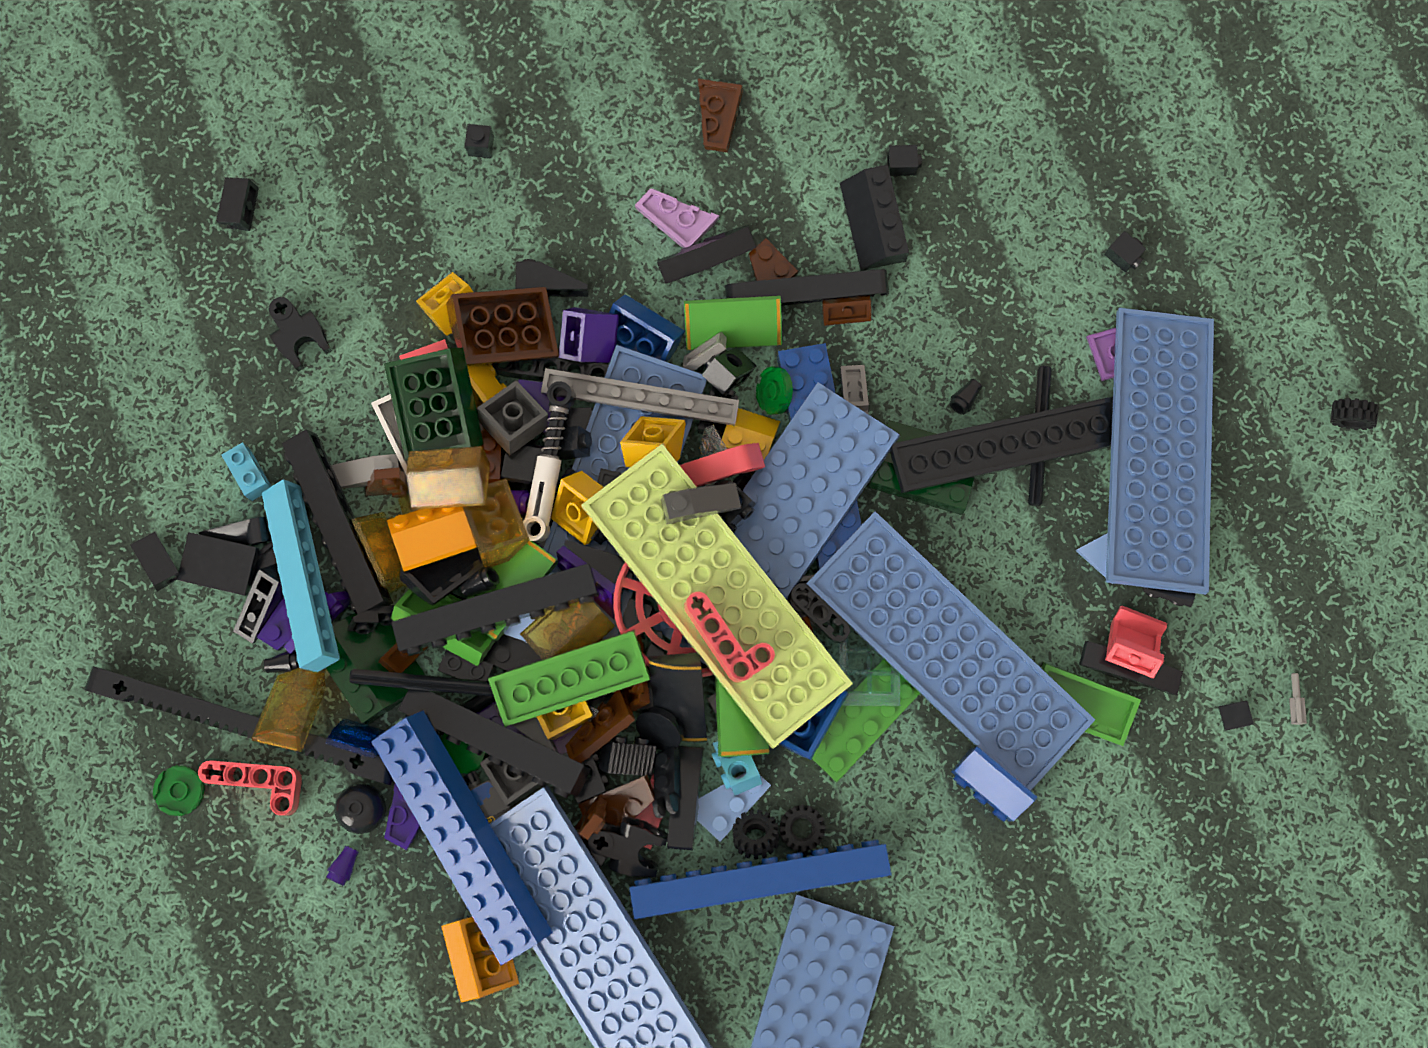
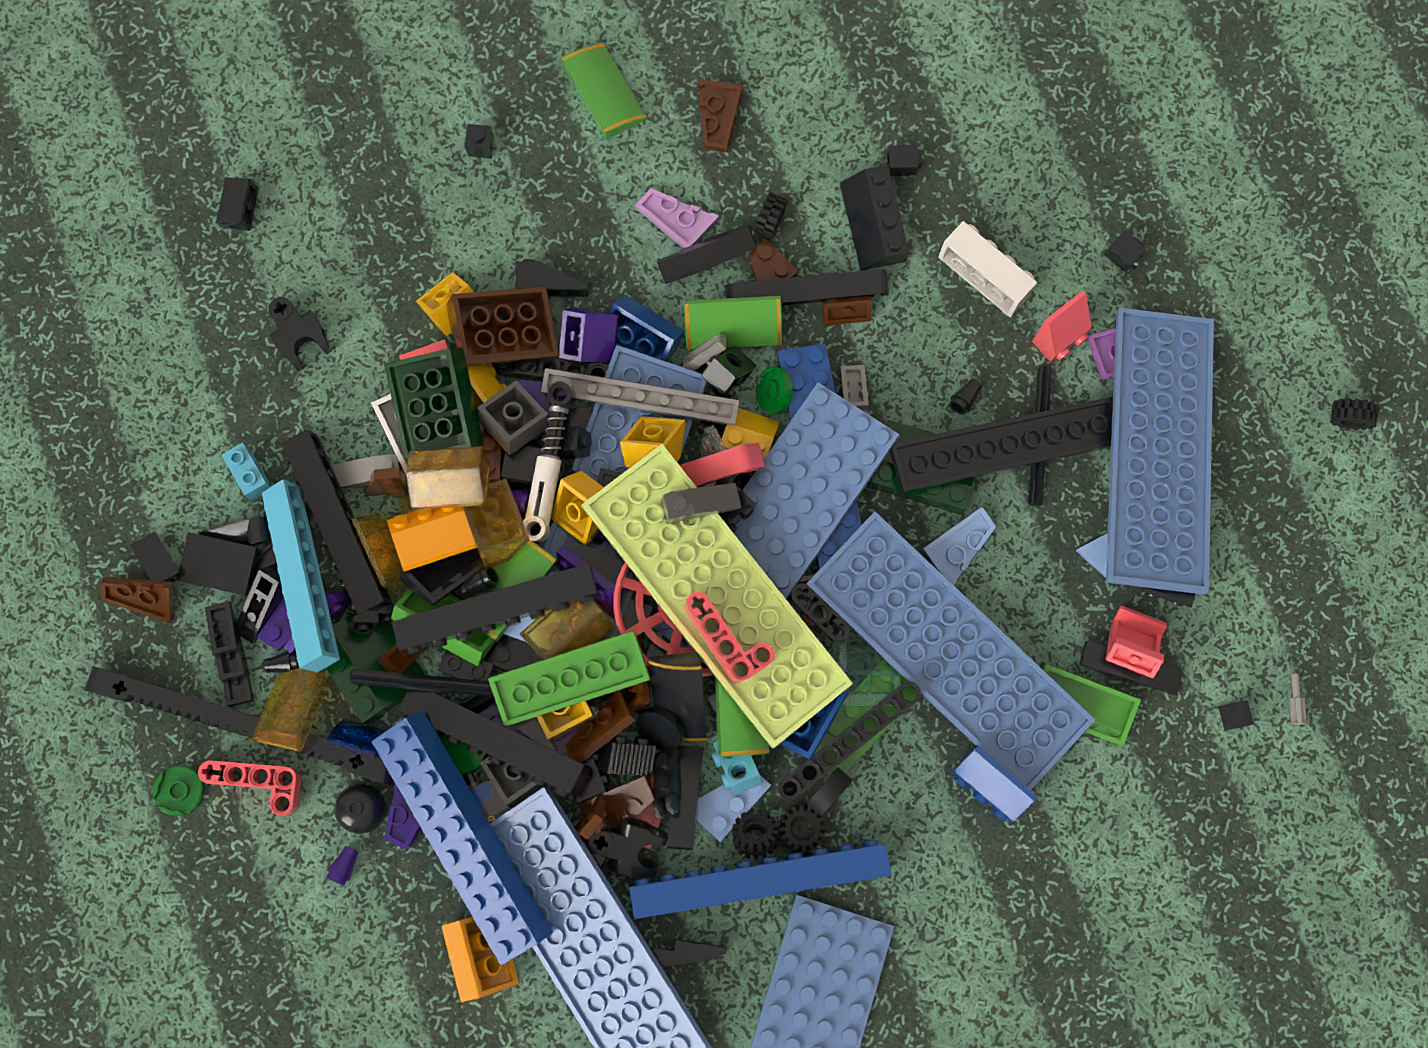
none -> reddish brown wing [100,577,175,623]
none -> black slope [205,601,254,707]
none -> bright green slope [561,43,647,140]
none -> black slope [649,939,727,966]
none -> black tyre [754,192,788,239]
none -> black beam [778,681,921,800]
none -> black tyre [807,767,853,816]
none -> light blue wing [922,507,996,585]
none -> white brick [938,221,1037,318]
none -> coral slope [1032,290,1091,363]

